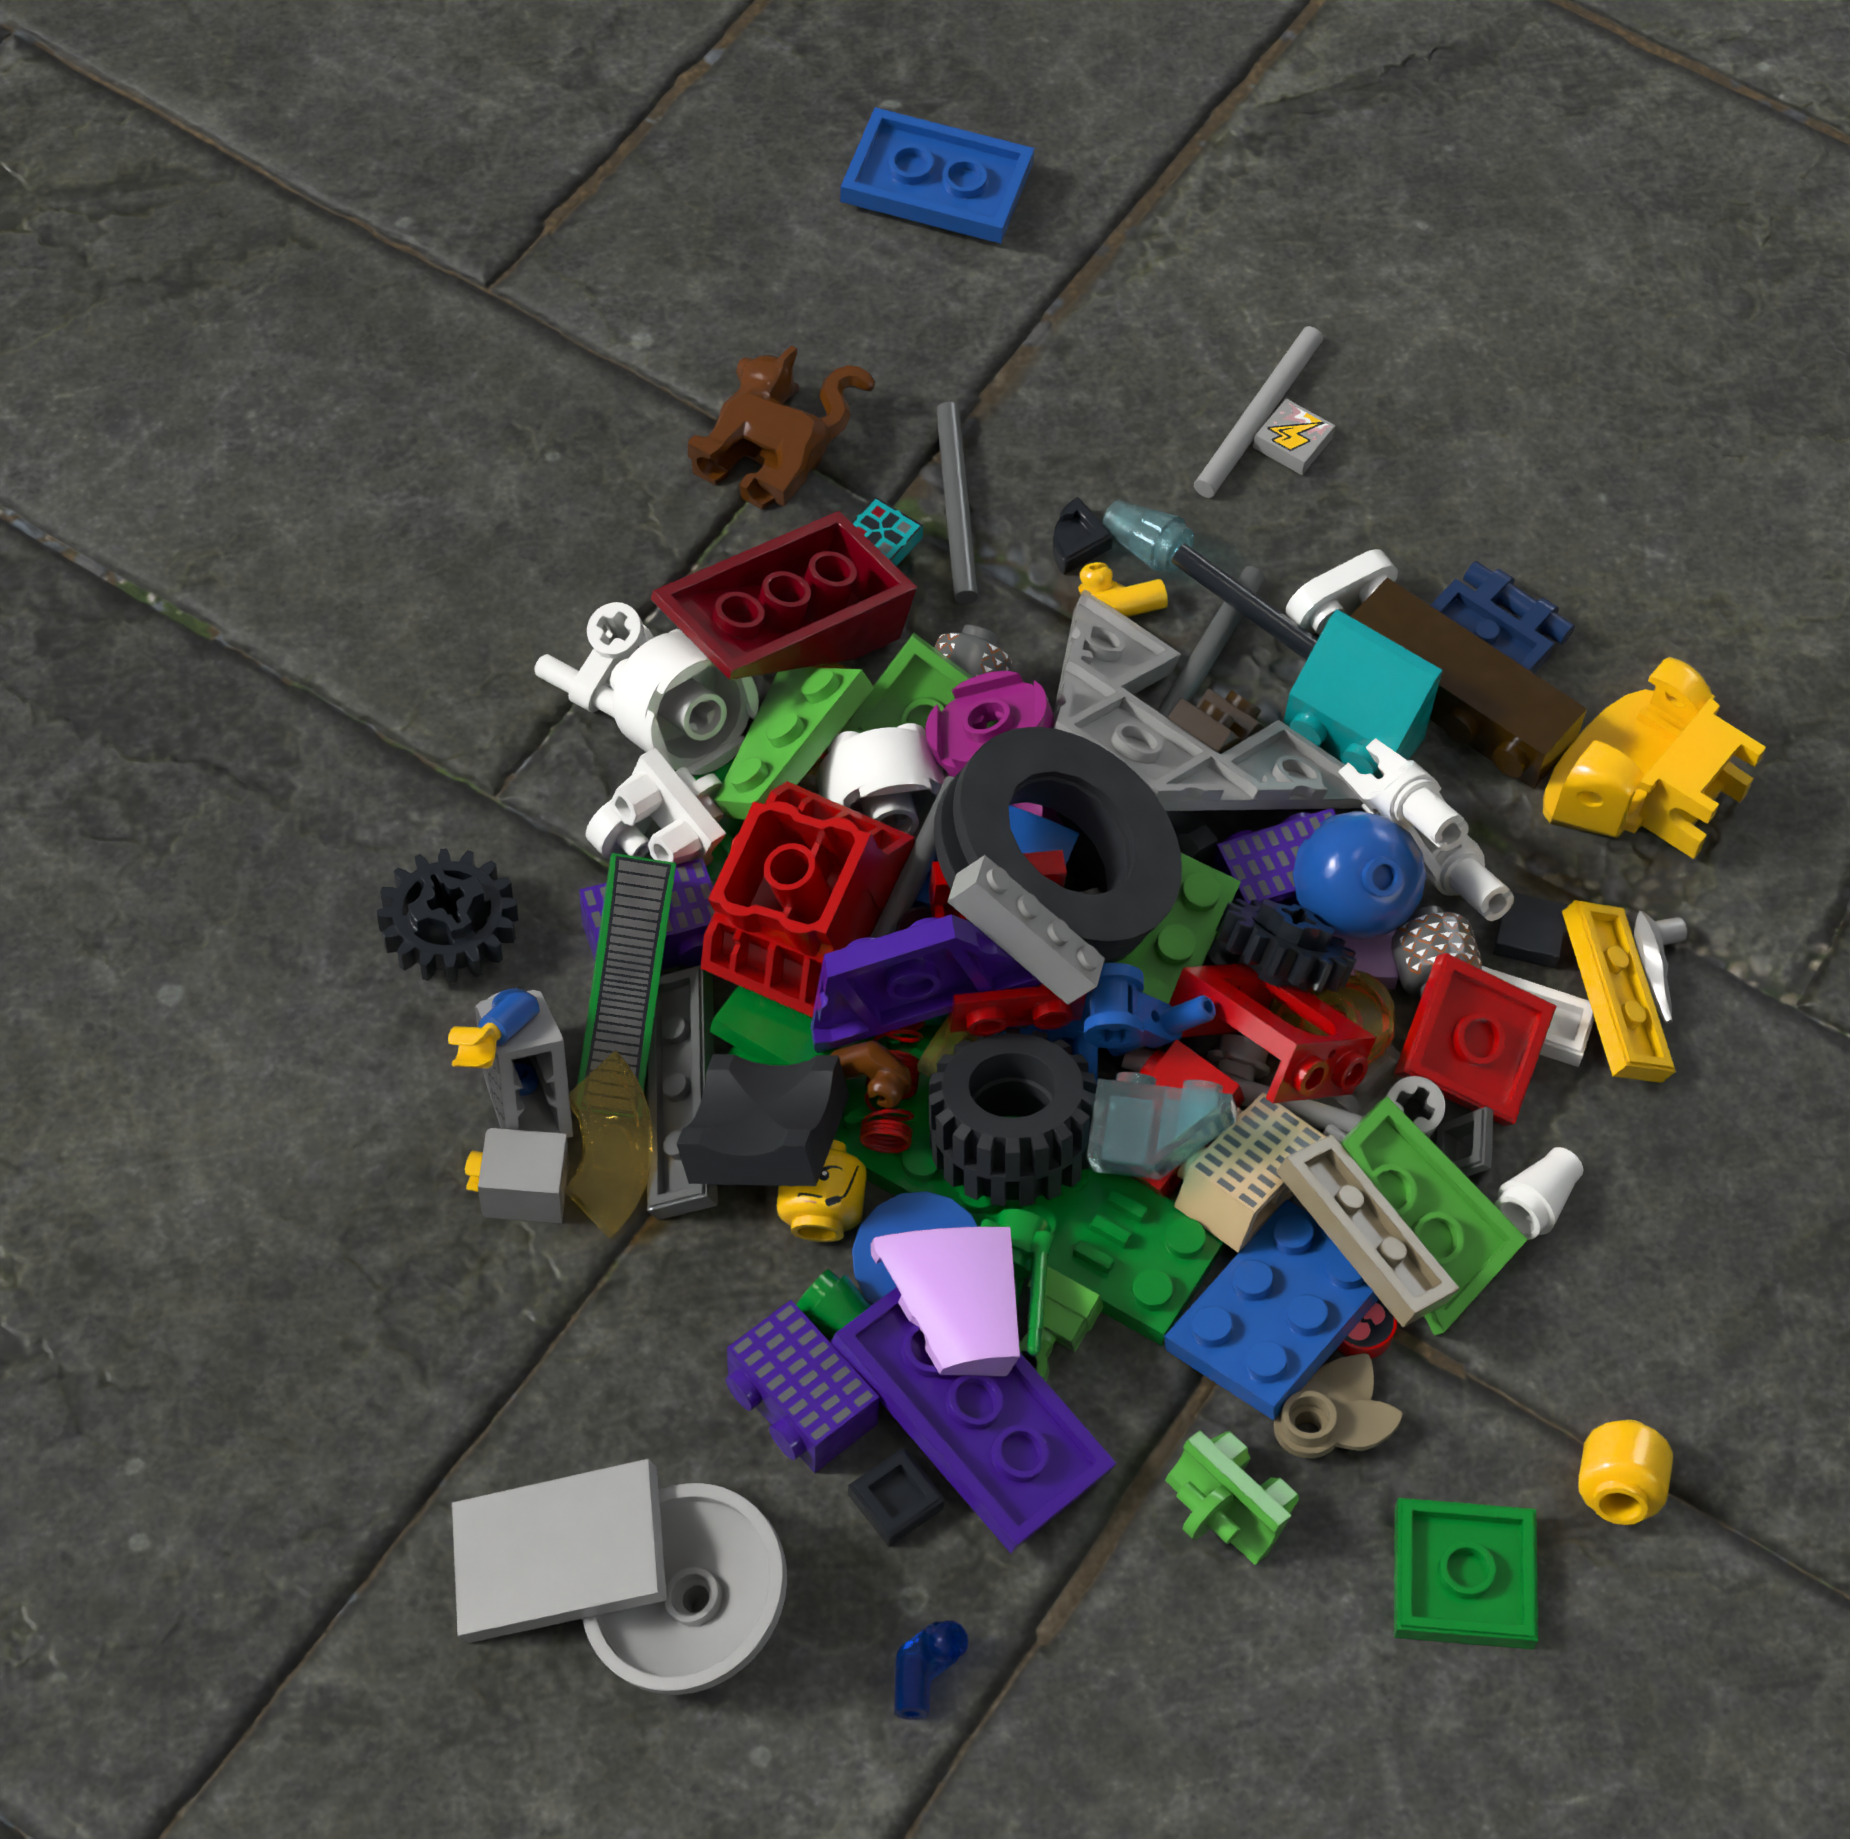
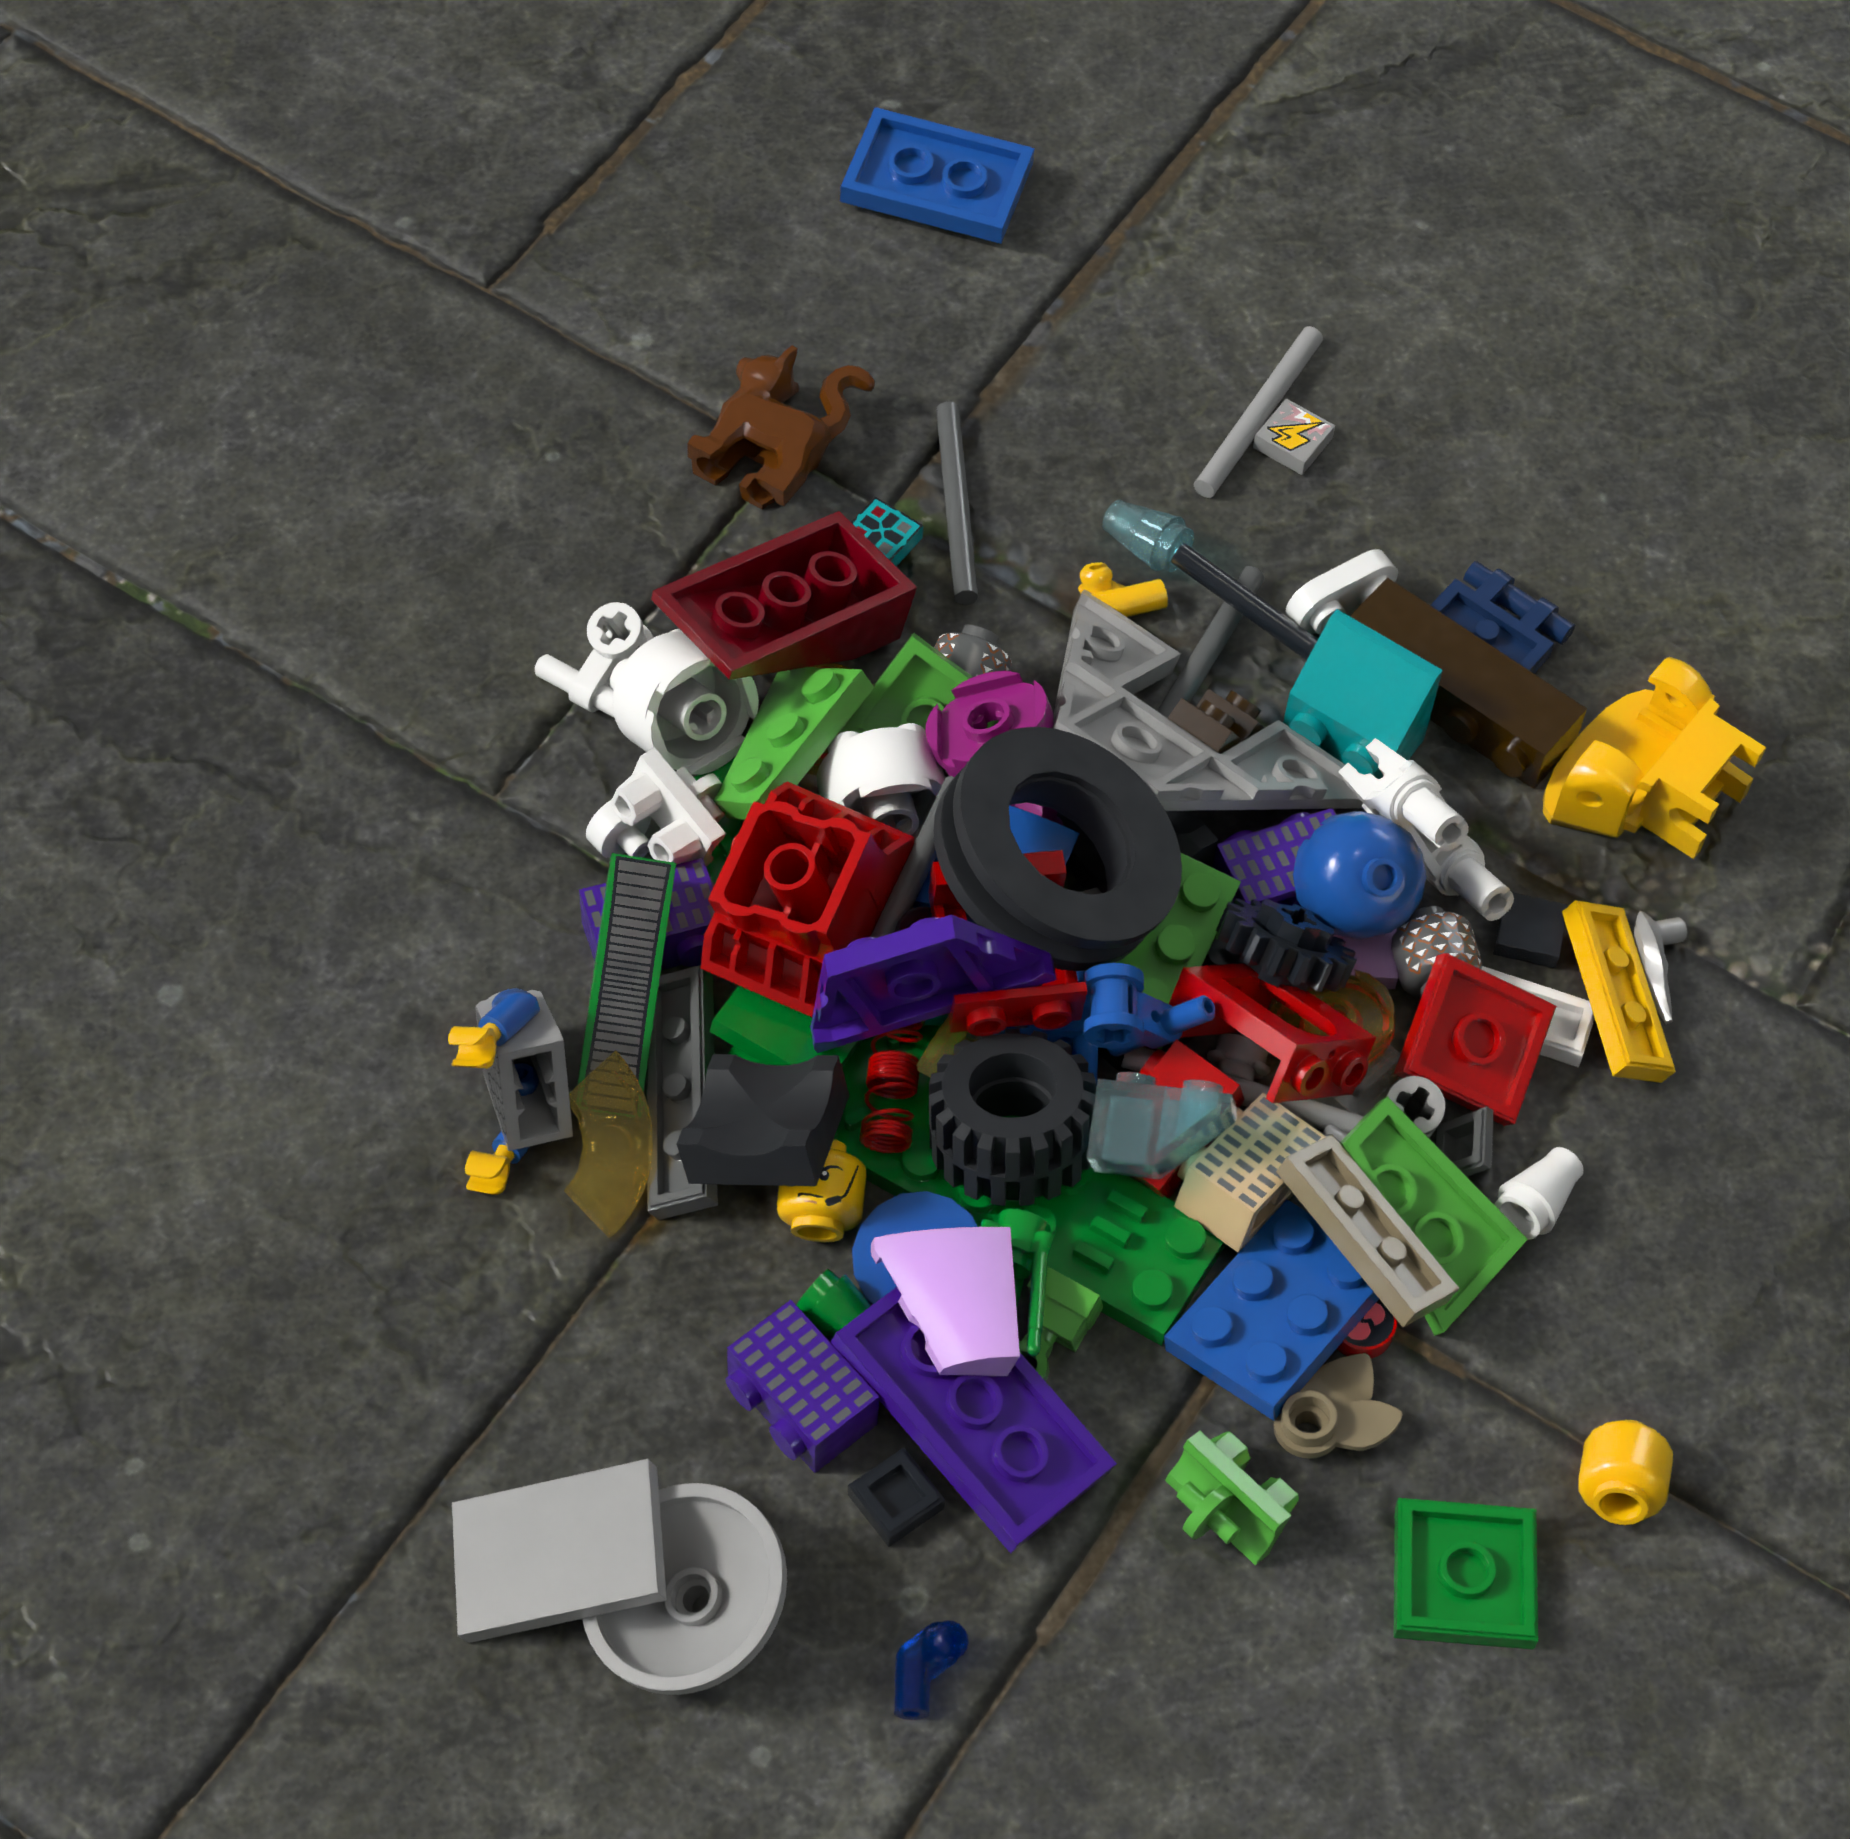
black gear [377,848,519,983] -> none
light grey panel [478,1128,570,1224] -> none
reddish brown arm [830,1041,912,1108] -> none
light grey piece [947,855,1105,1005] -> none
black tile [1053,497,1113,575] -> none

